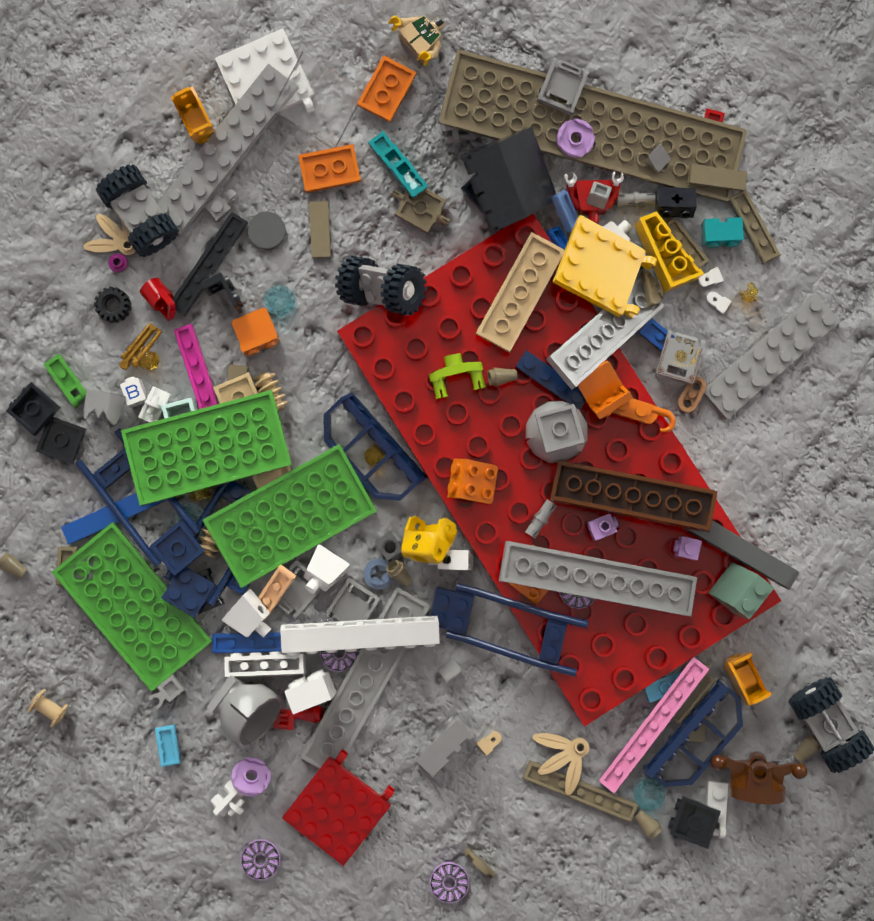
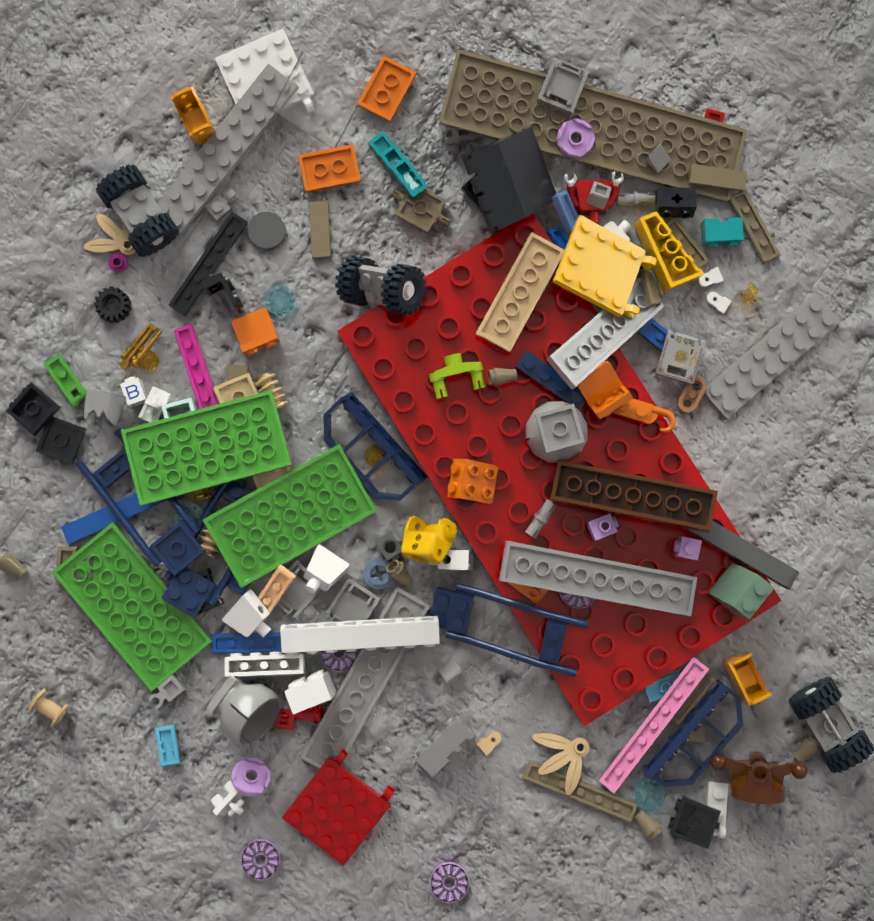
red piece [140,277,176,321] -> none
torso [388,16,445,66] -> none
dark tan tile [464,847,497,879] -> none

